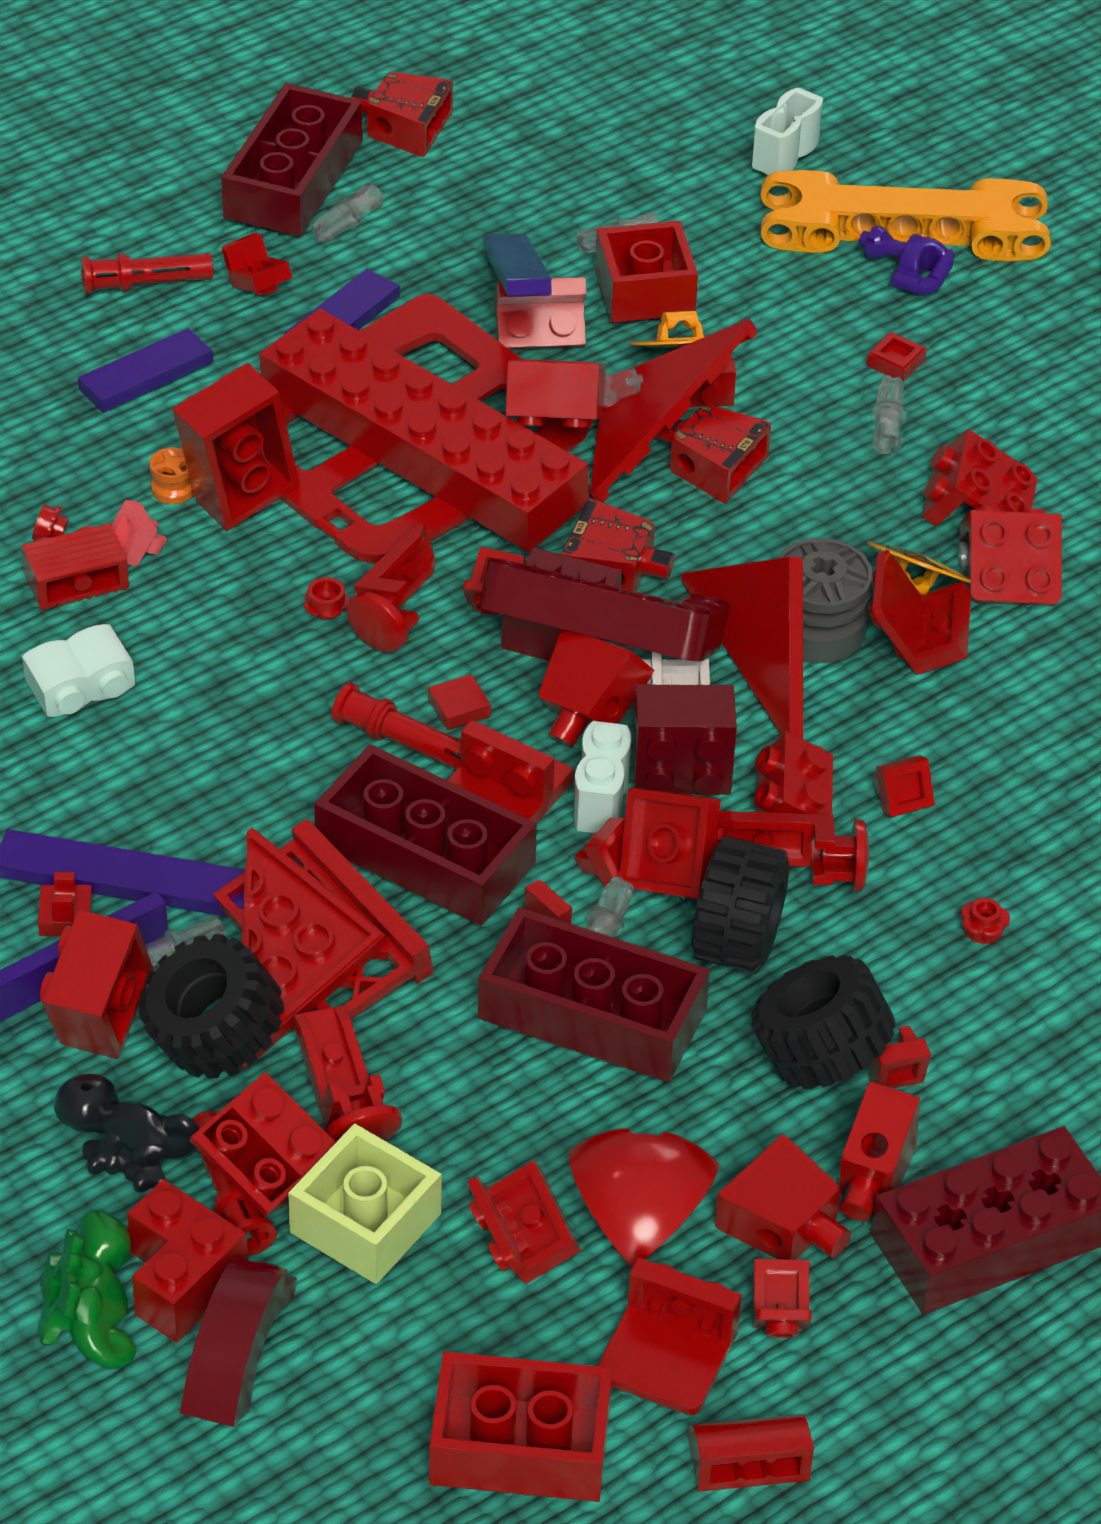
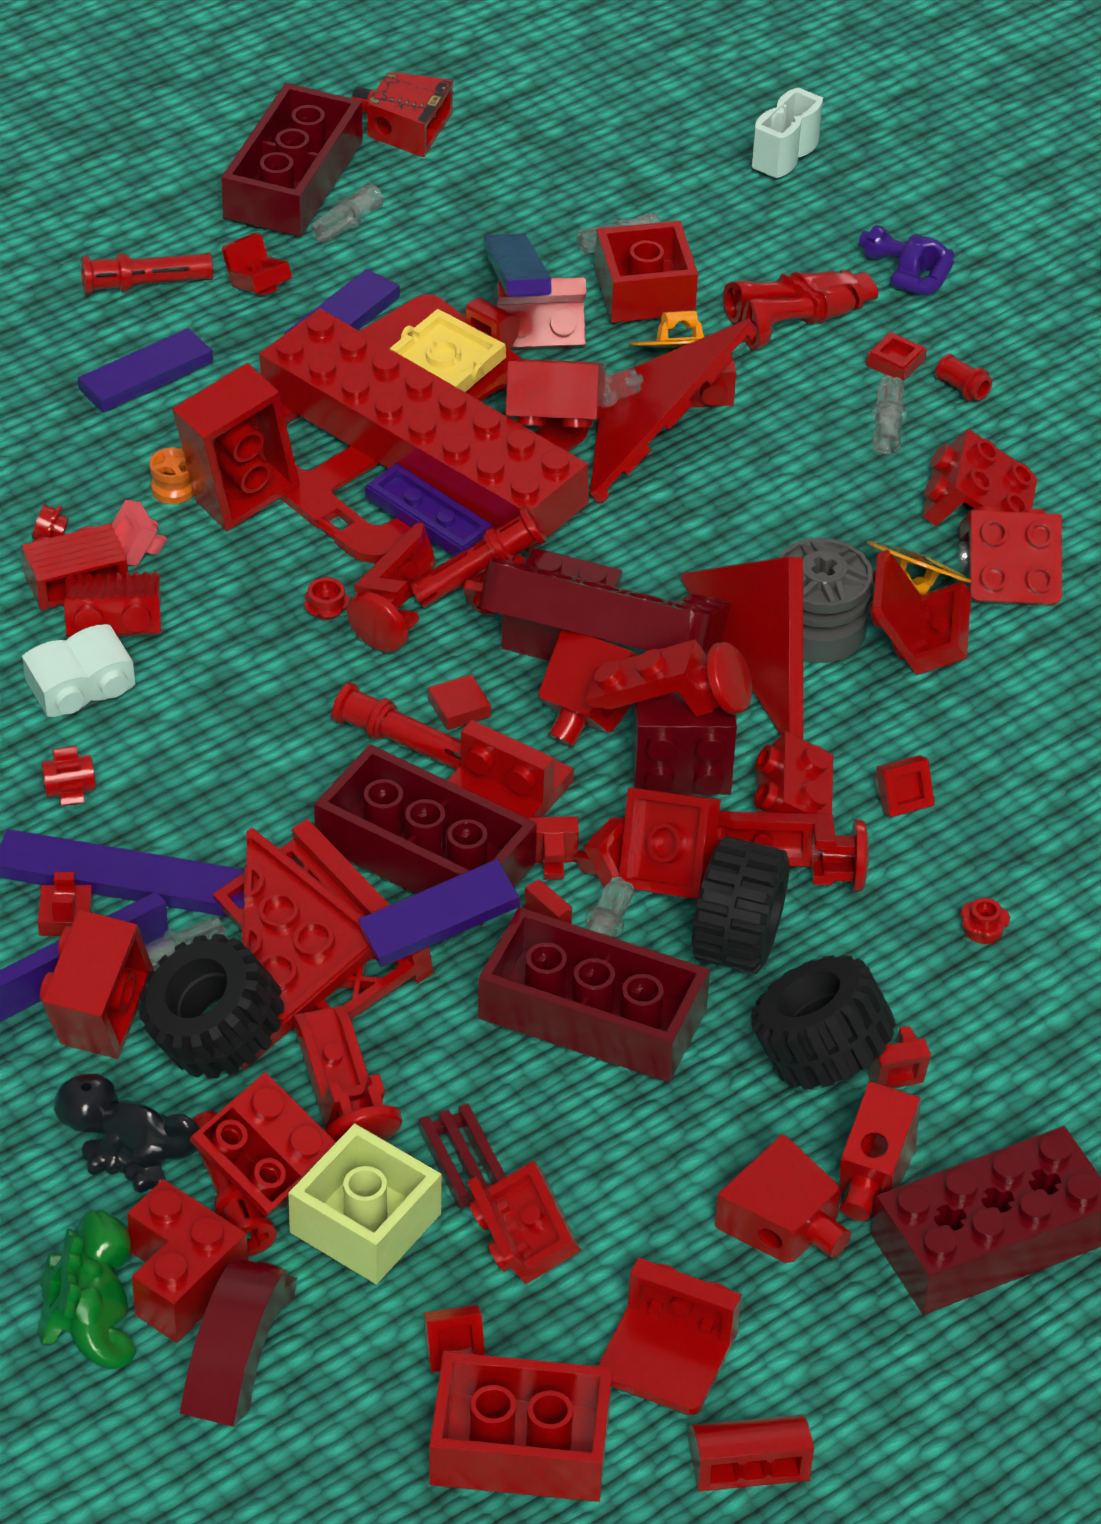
red torso [561,498,675,592] -> none
red brick [568,1128,719,1268] -> none
light aqua brick [573,721,631,833] -> none
red torso [657,404,771,504] -> none
red bracket [753,1259,812,1338] -> none
light orange piece [761,170,1051,261] -> none
none -> red gear [41,746,96,806]
none -> red brick [64,571,162,638]
none -> dark purple tile [358,859,520,968]
none -> dark purple tile [365,463,495,556]
none -> light yellow plate [390,309,506,392]
none -> red pin [410,505,547,608]
none -> dark red tile [419,1104,506,1209]
none -> red tile [423,1305,485,1373]
none -> red brick [465,298,520,351]
none -> red tile [528,816,579,880]
none -> red piece [585,639,752,717]
none -> red piece [723,270,878,350]
none -> red pin [935,354,992,401]

